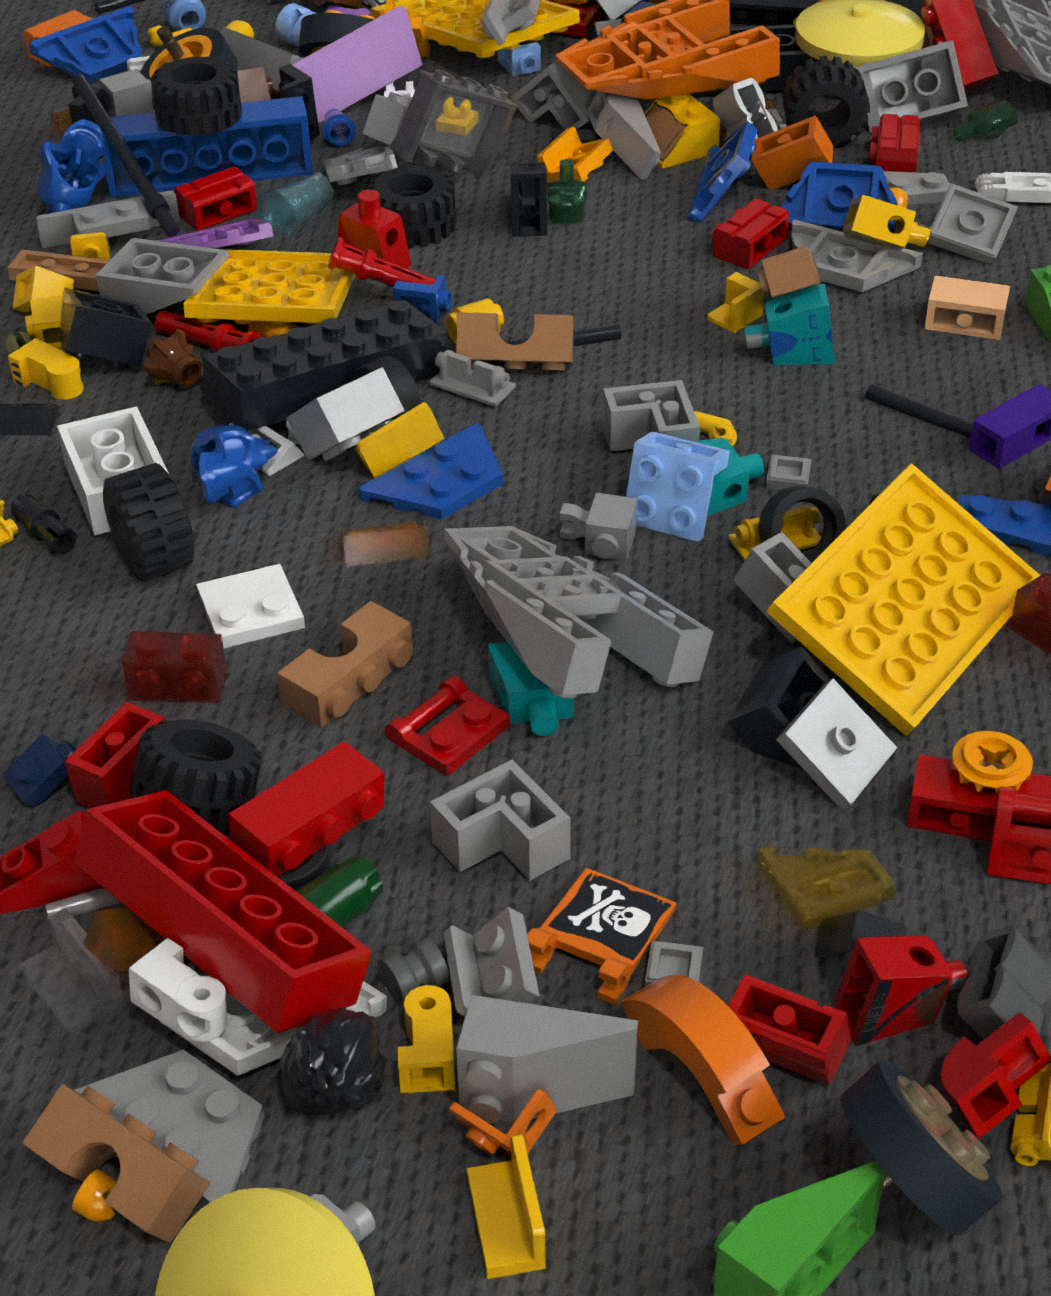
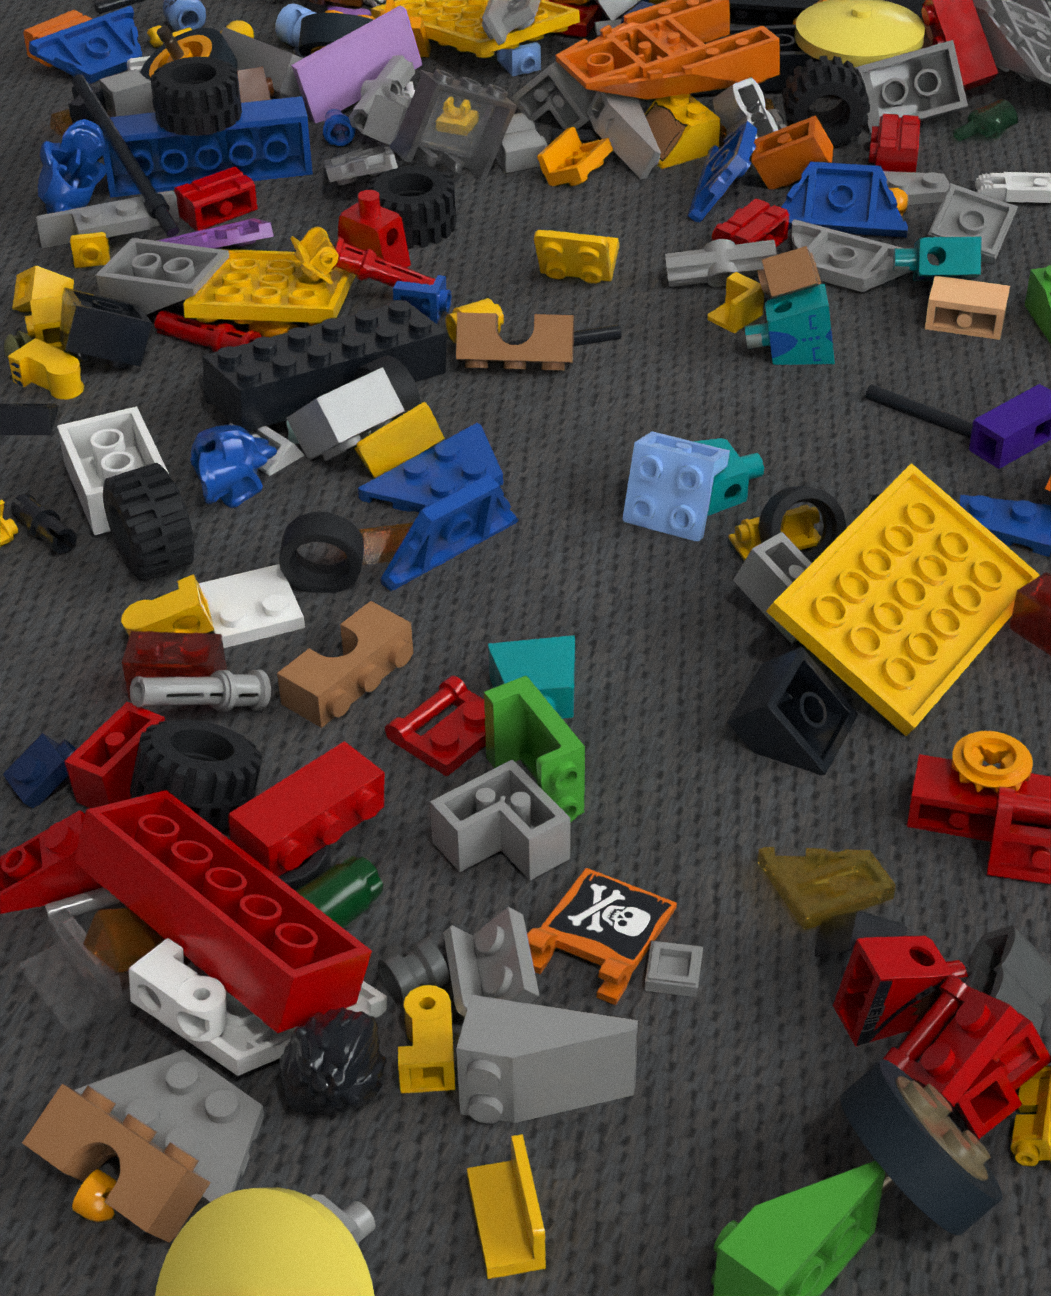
medium nougat plate [7,250,110,292] -> none
reddish brown rock [143,329,202,388] -> none
clear light blue plant [257,172,333,237] -> none
black bracket [279,64,320,139] -> none
light grey hinge [430,350,516,407] -> none
light grey wedge [443,526,714,698] -> none
orange bracket [449,1089,557,1156] -> none
black torso [510,162,547,237] -> none
clear green piece [547,159,586,225] -> none
light grey brick [560,493,638,561] -> none
light grey brick [603,380,700,451] -> none
orange arch [619,975,786,1145] -> none
yellow arm [694,411,737,447] -> none
red brick [728,974,851,1085] -> none
light grey tile [766,455,812,490] -> none
plate [776,678,897,809] -> none
yellow torso [842,195,931,248] -> none
none -> yellow leg [121,574,214,653]
none -> light grey pin [130,670,271,712]
none -> black tyre [279,512,364,593]
none -> yellow hinge [290,227,338,285]
none -> light grey piece [349,55,415,134]
none -> blue wing [380,474,518,591]
none -> bright green panel [484,675,585,822]
none -> light grey brick [495,113,547,173]
none -> yellow bracket [534,230,619,283]
none -> light grey piece [665,239,777,287]
none -> red plate [883,975,1023,1107]
none -> teal torso [893,237,982,281]

